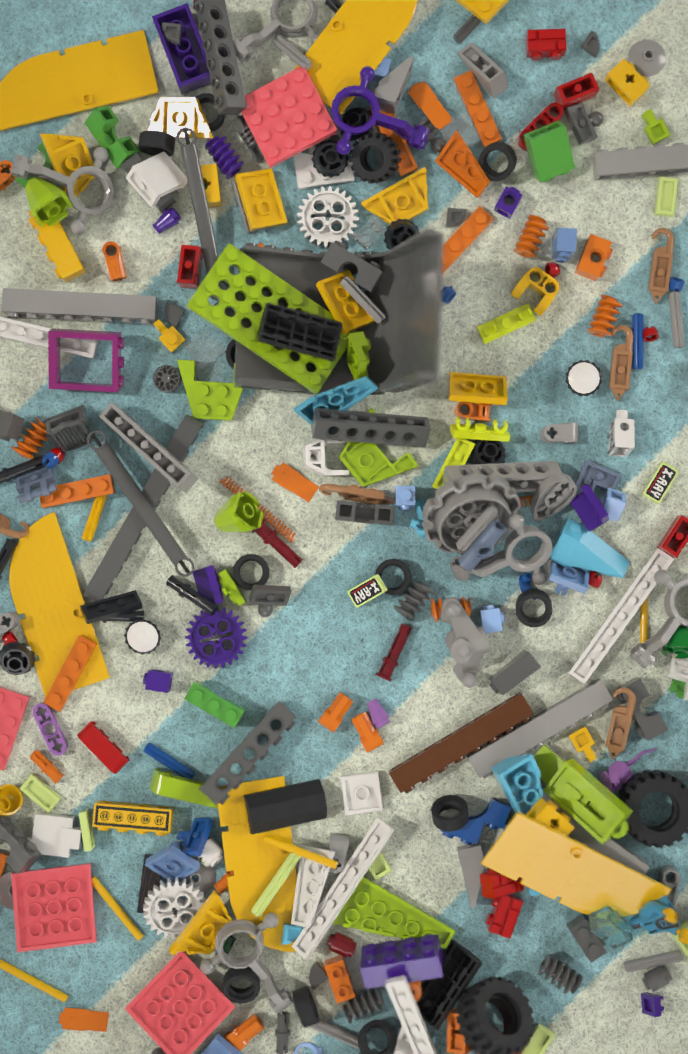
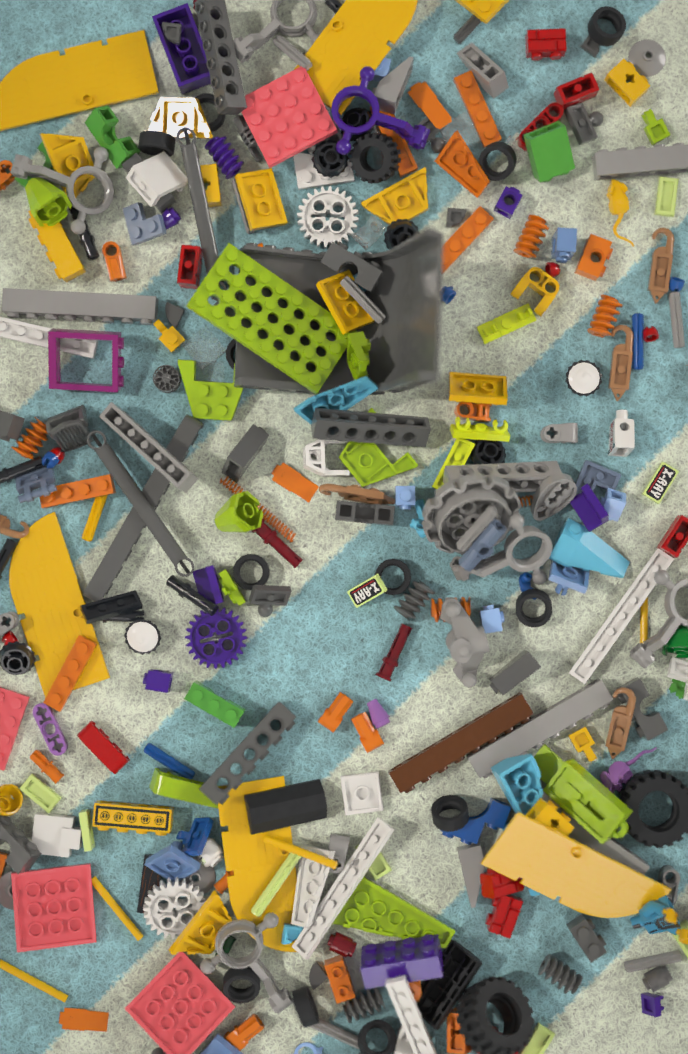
black piece [258,302,343,362] -> none
dark grey pin [275,1011,291,1054] -> none
red hinge [588,572,602,588] -> none
clear light blue piece [589,905,633,949] -> none
none -> black pin [68,206,100,261]
none -> sand blue plate [123,202,167,246]
none -> dark grey slope [222,424,269,483]
none -> black tyre [587,6,626,46]
none -> yellow animal [606,179,634,247]

